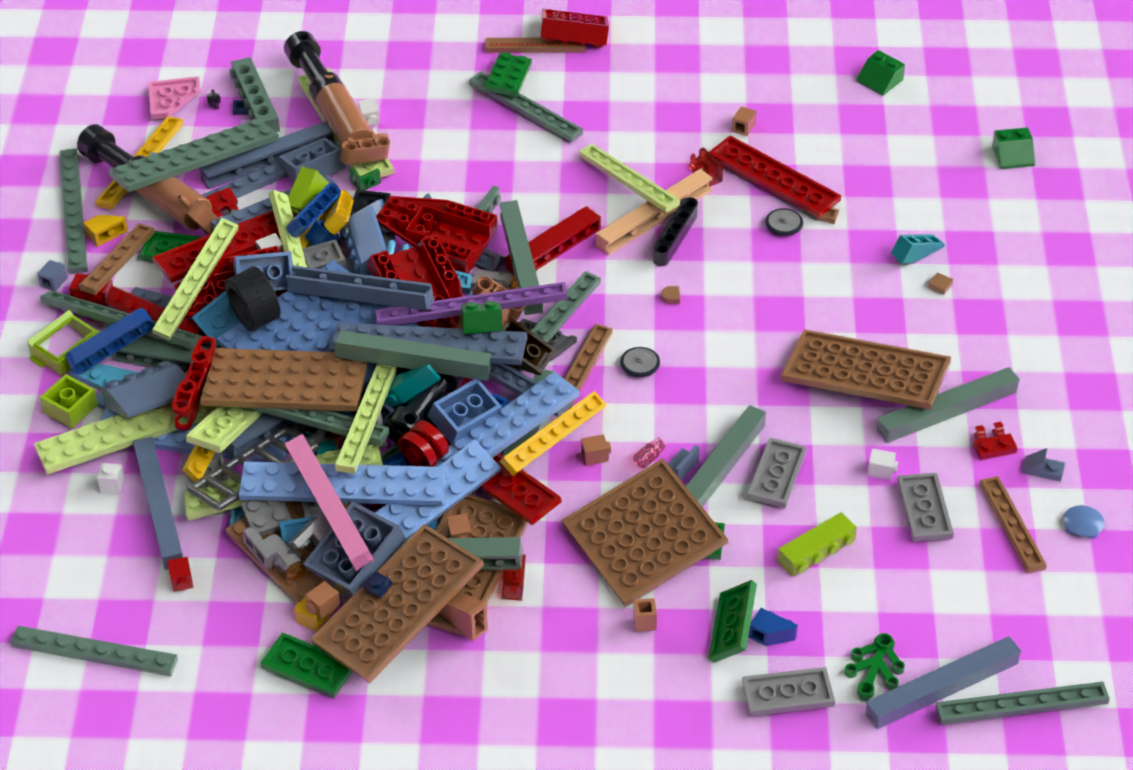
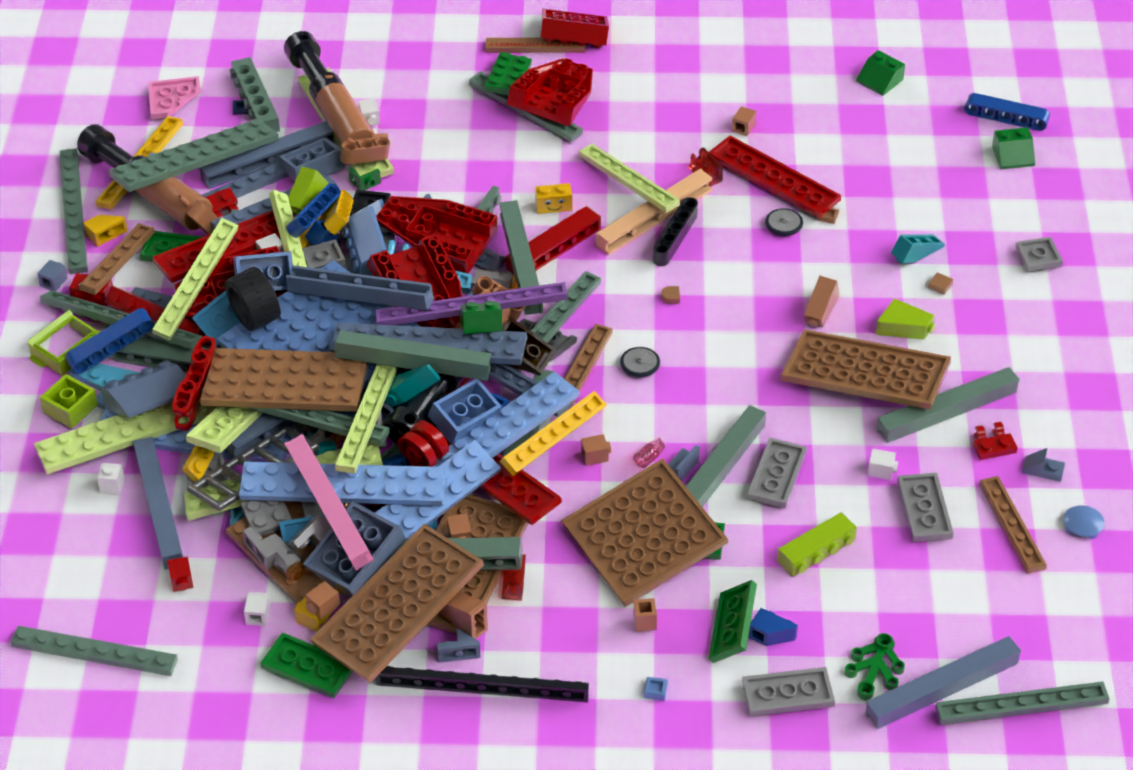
black plate [207,89,221,109] -> none
dark blue plate [362,571,393,599] -> none
none -> white brick [244,592,271,626]
none -> black plate [376,666,589,703]
none -> sand blue slope [437,628,481,663]
none -> red wedge [507,58,593,127]
none -> yellow brick [535,183,572,214]
none -> medium blue tile [644,677,668,701]
none -> nougat slope [804,275,840,327]
none -> lime slope [876,298,936,339]
none -> blue beam [964,93,1050,131]
none -> light grey plate [1015,237,1063,272]

